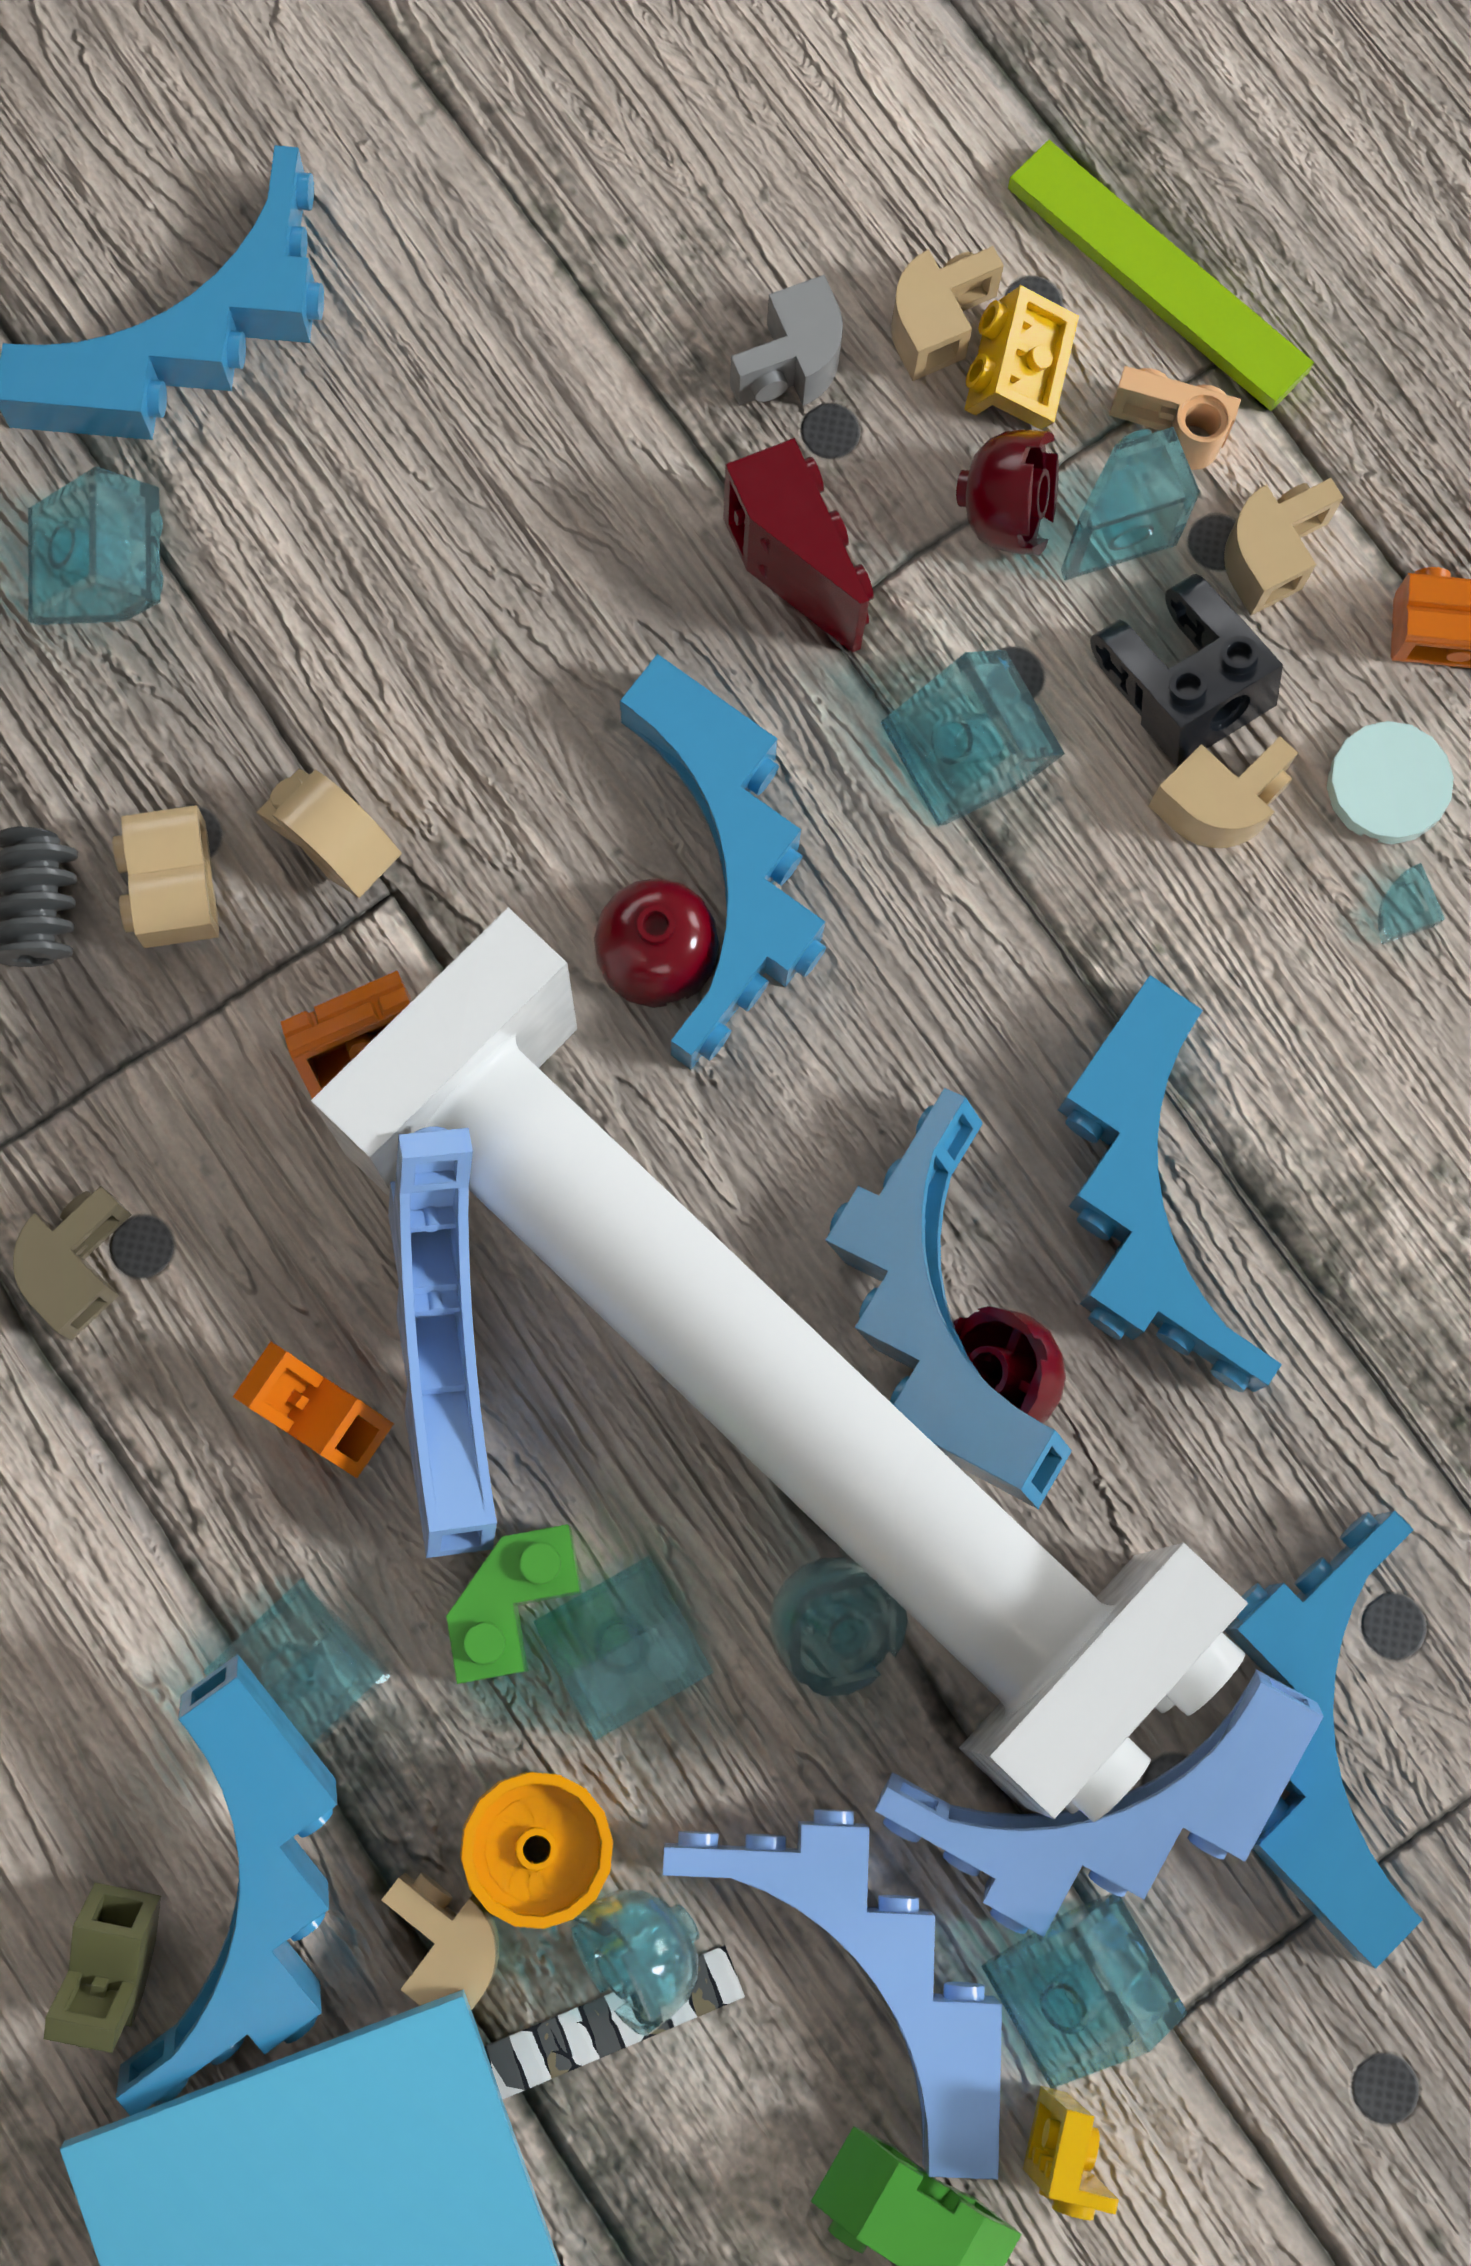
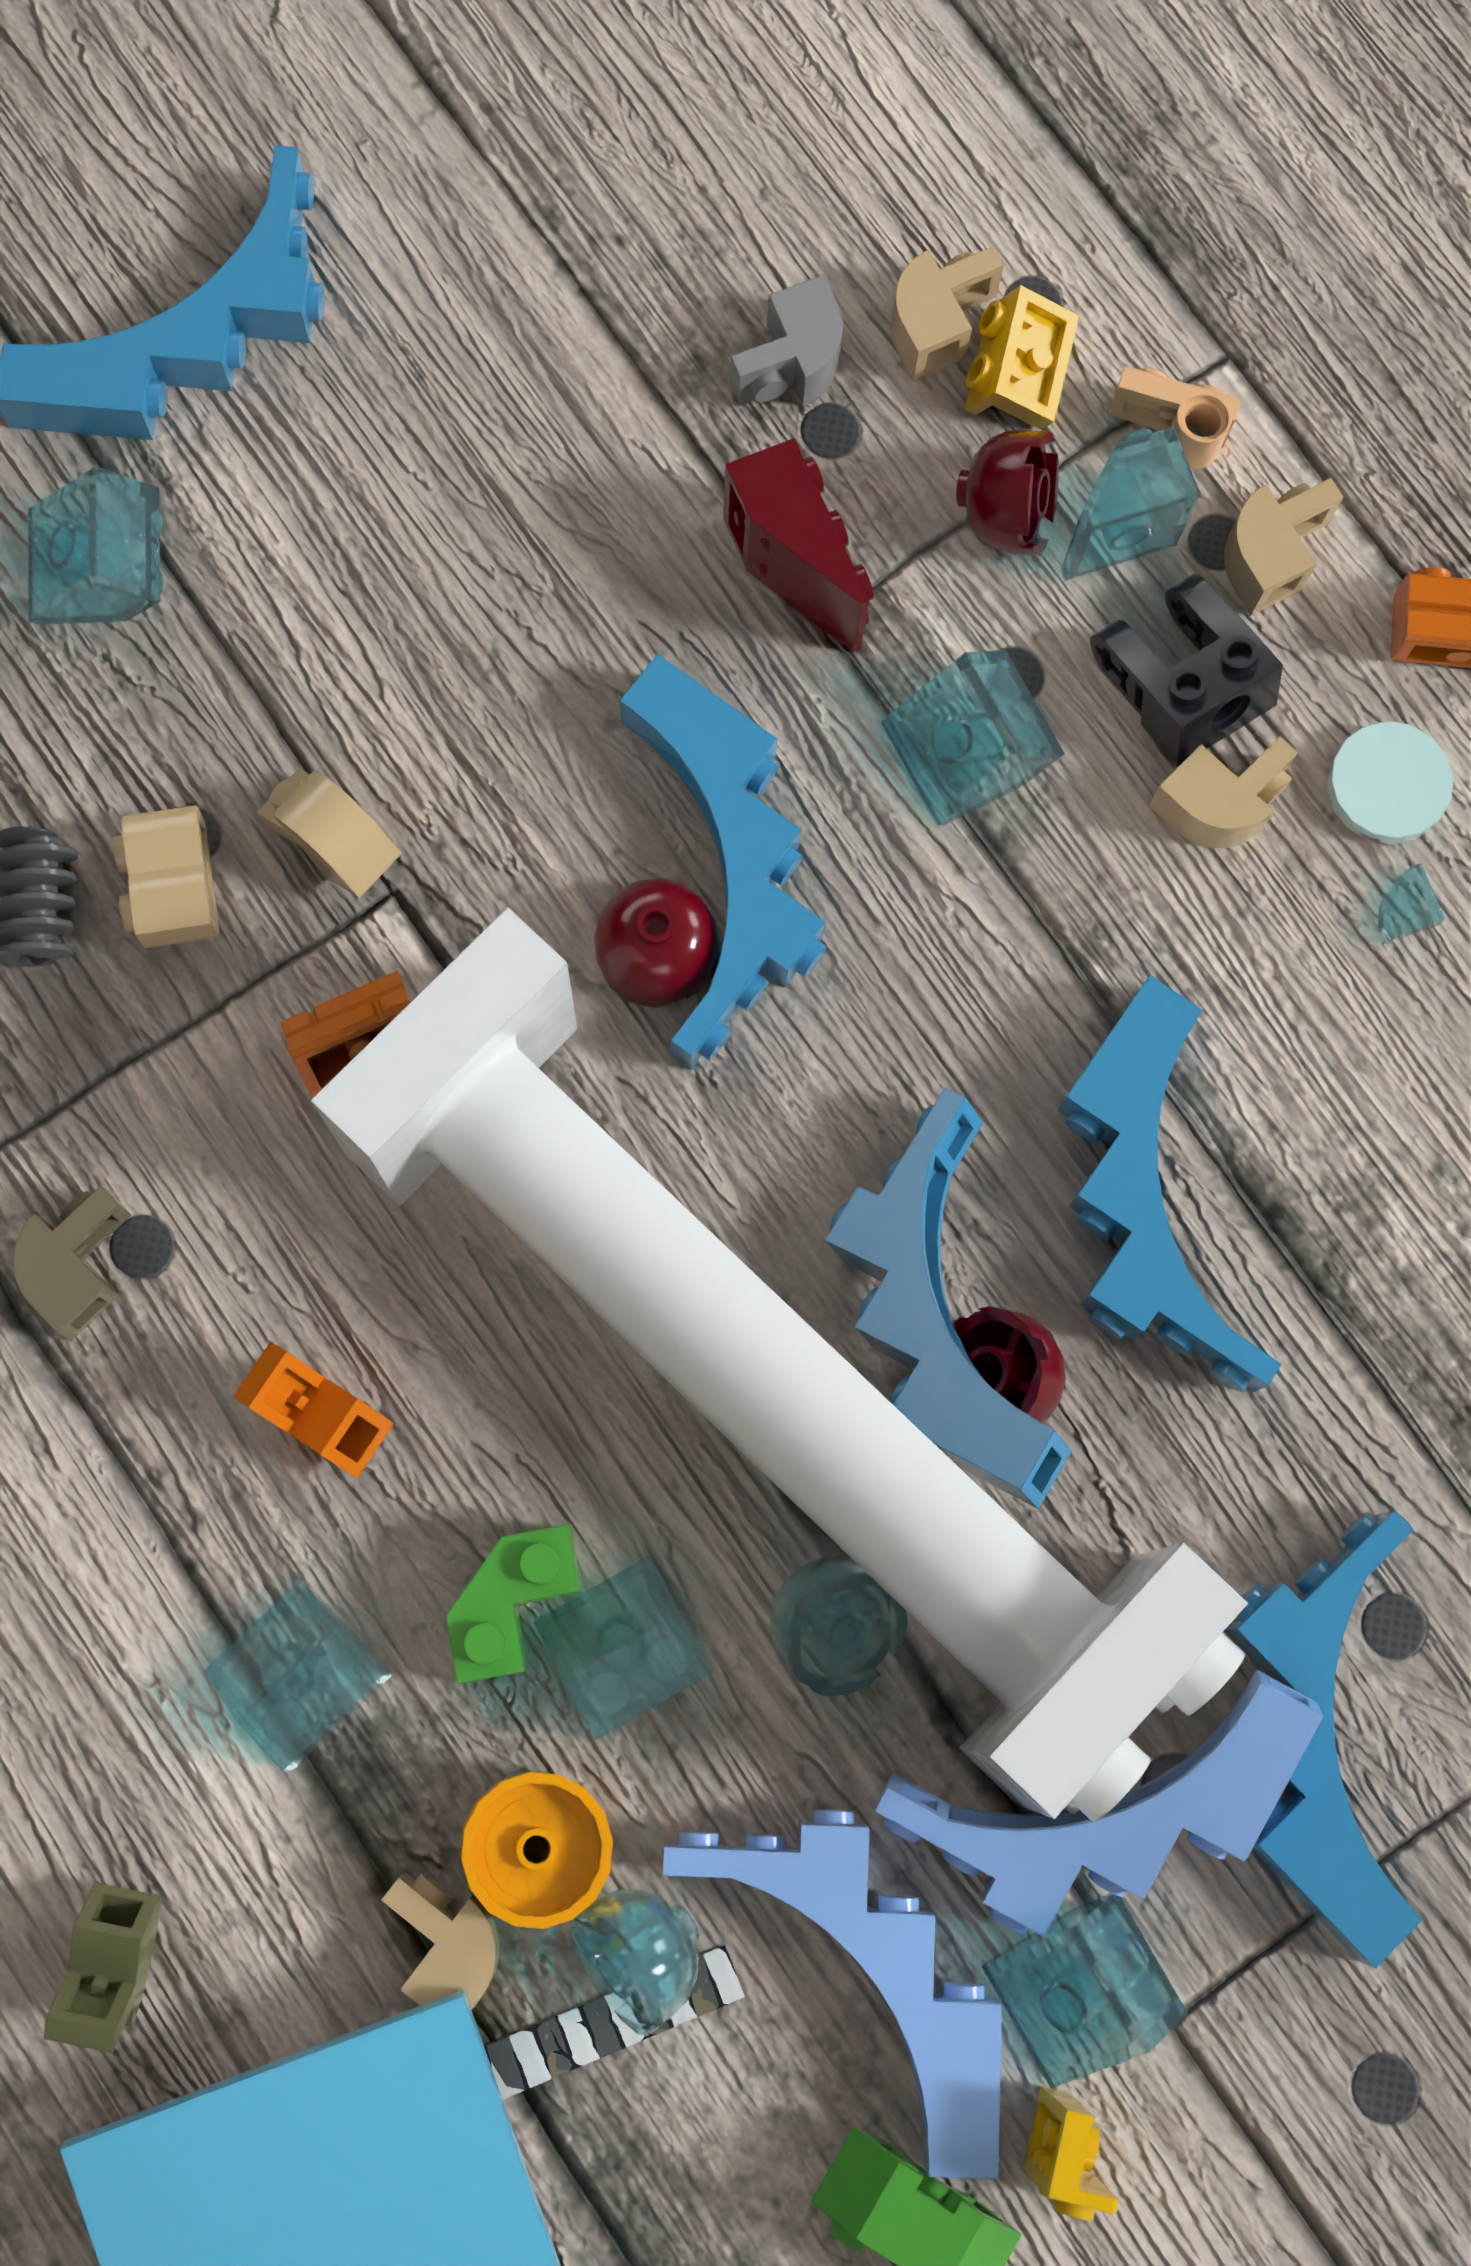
dark azure arch [116,1654,337,2116] -> none
light blue arch [388,1126,497,1558] -> none
lime tile [1007,140,1314,411] -> none

